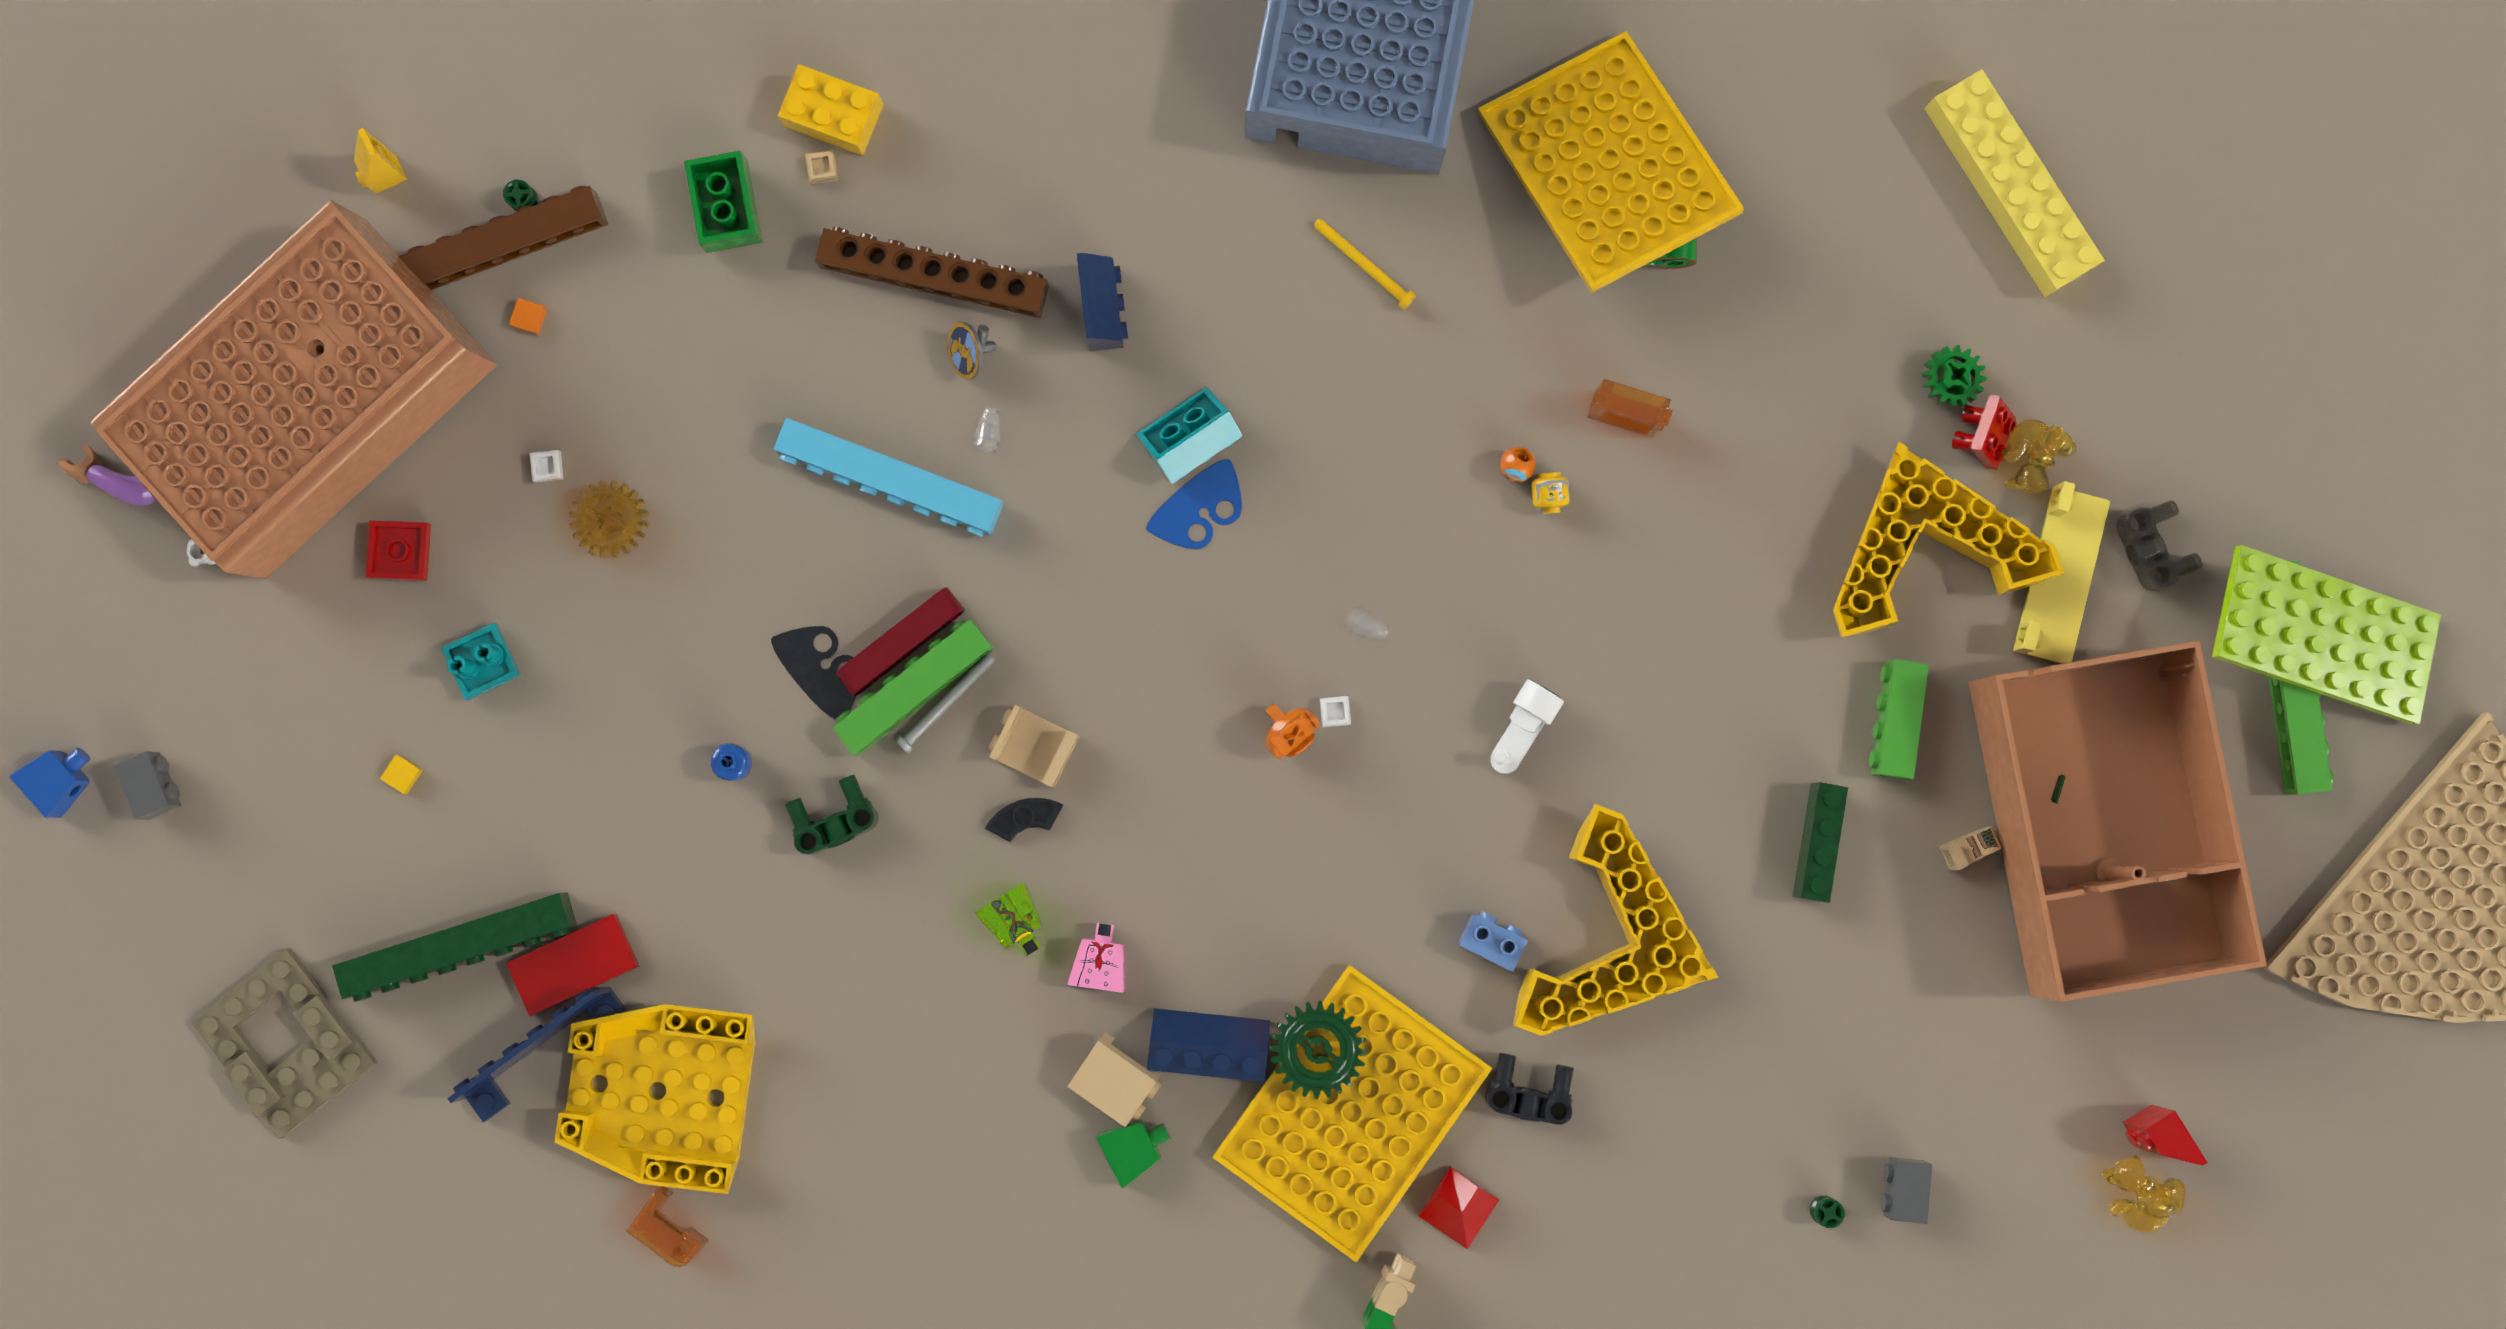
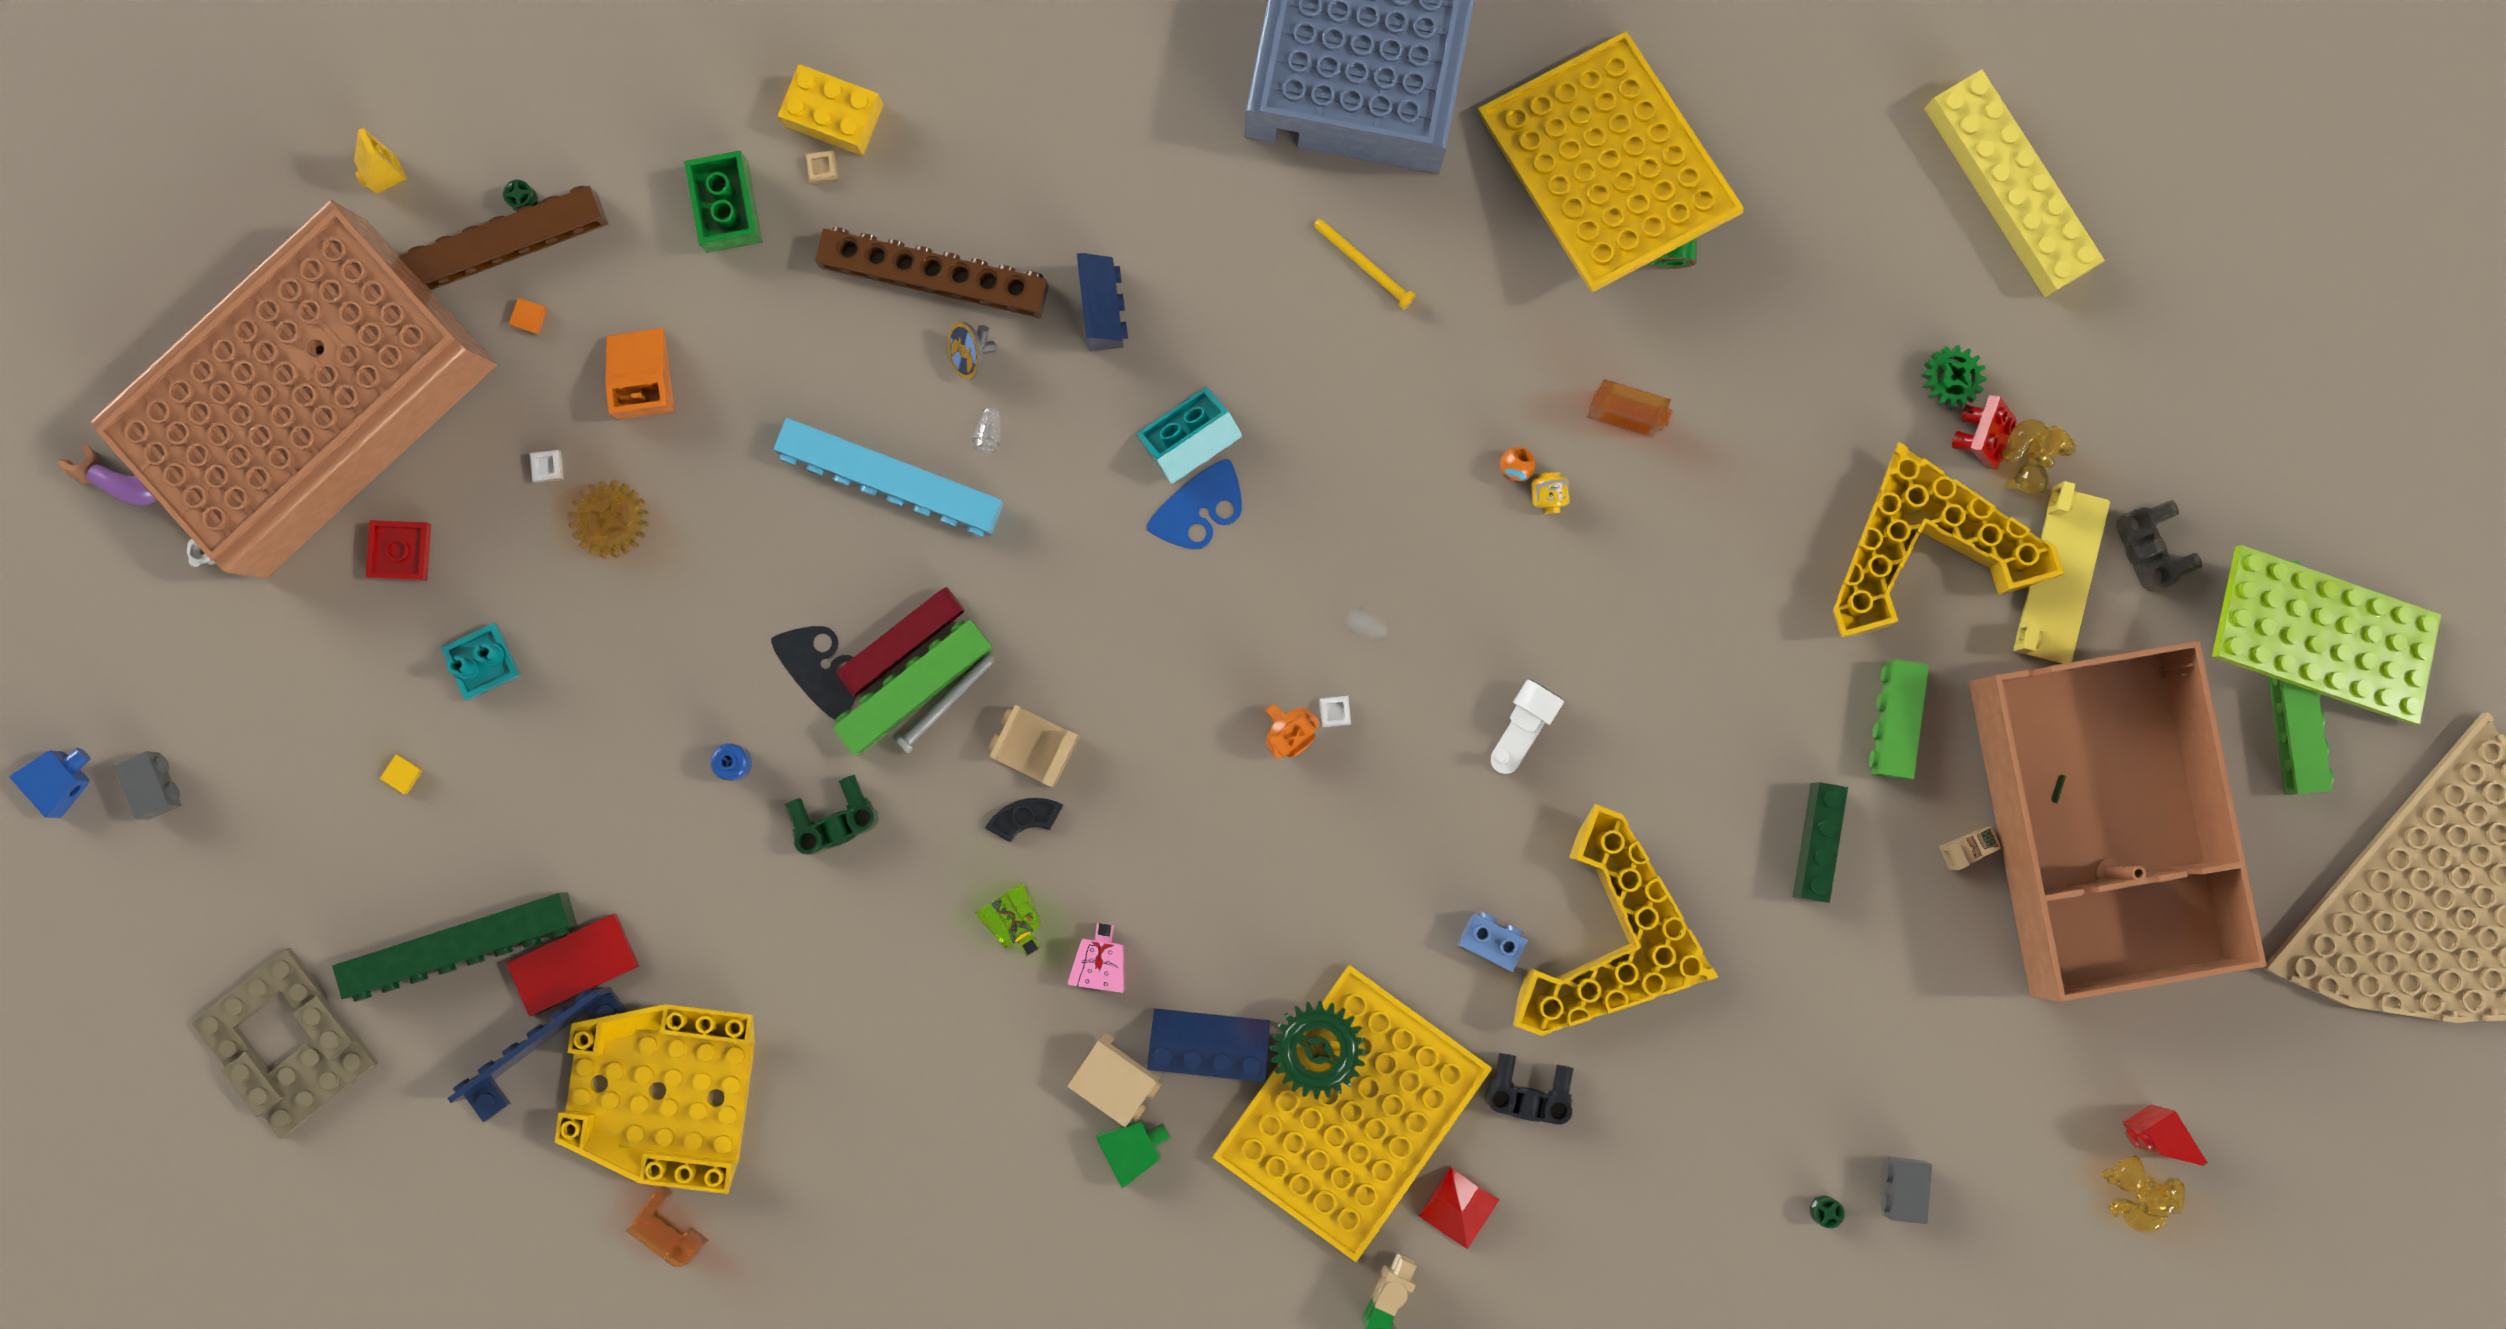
none -> orange slope [605,328,675,420]

